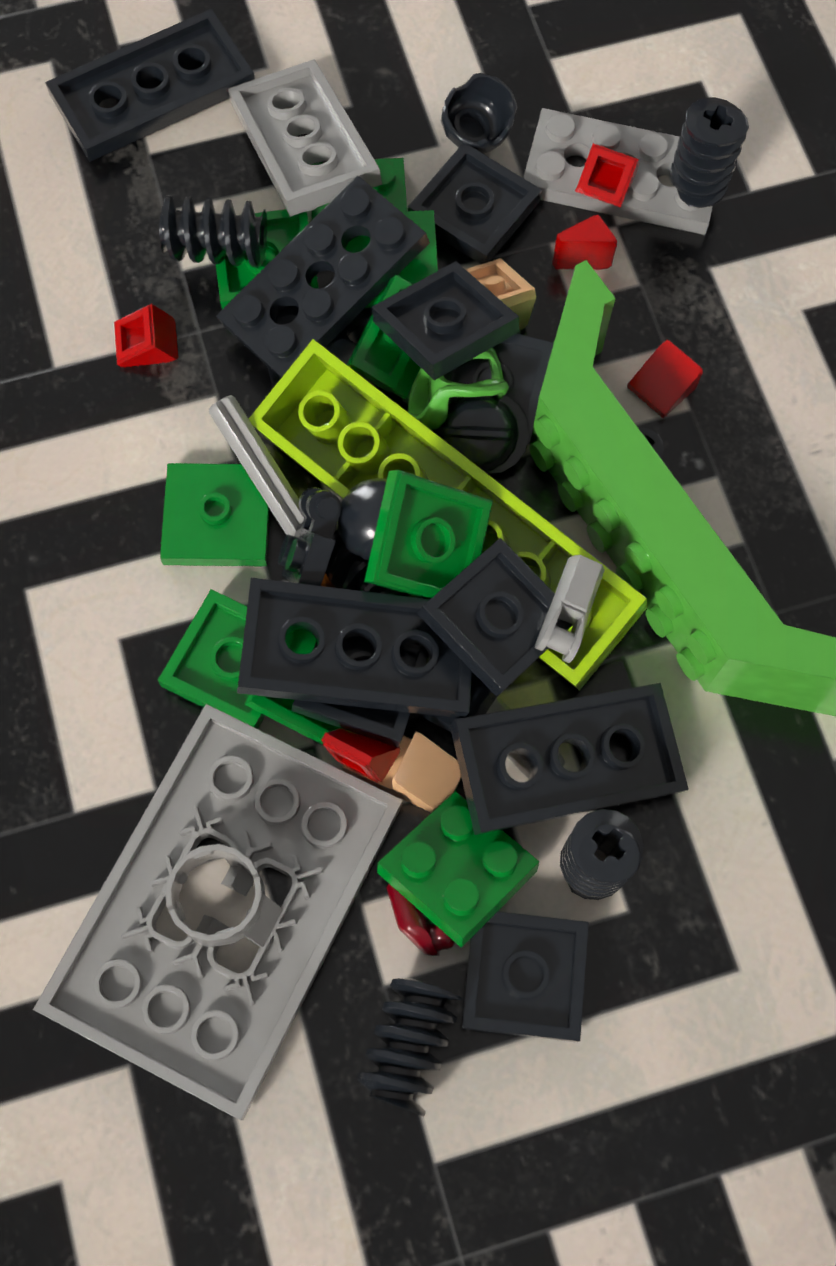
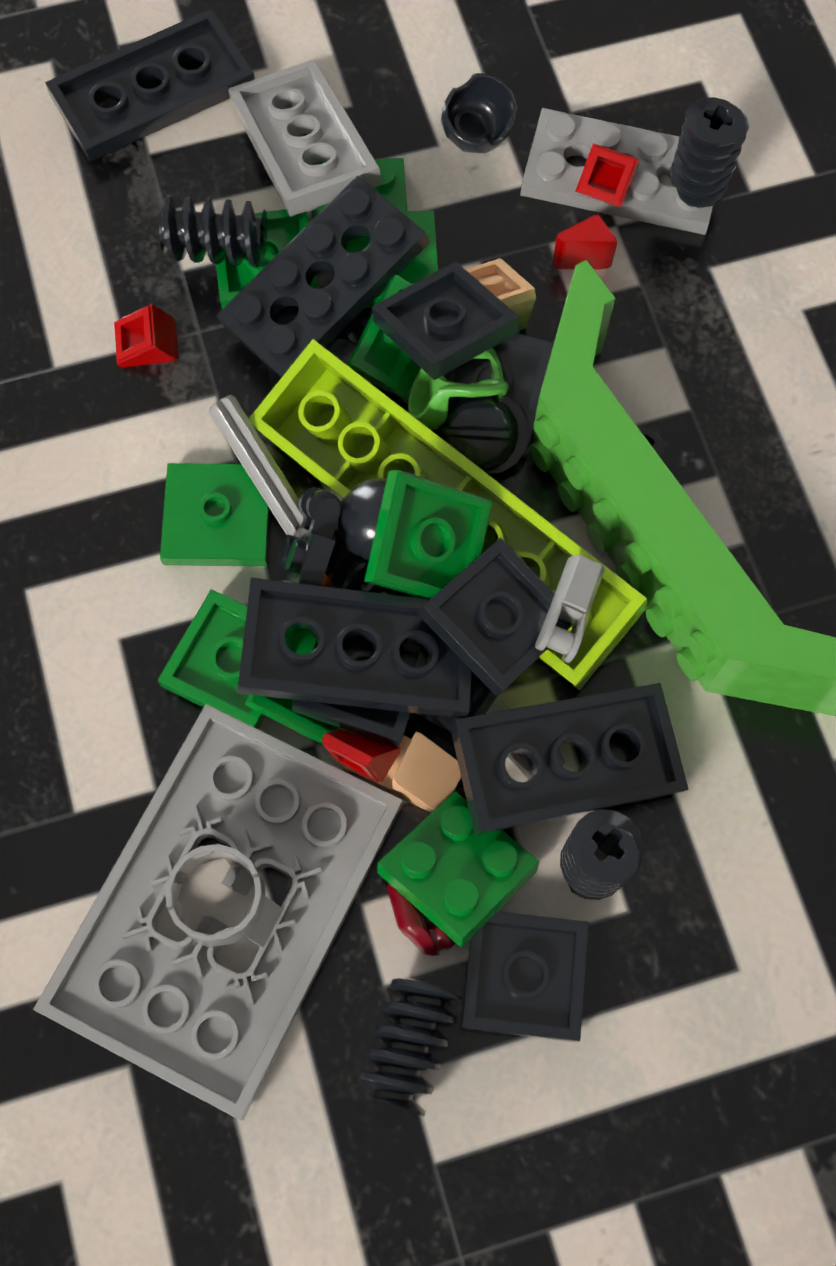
black plate [408,144,542,264] -> none
red slope [627,340,703,419] -> none

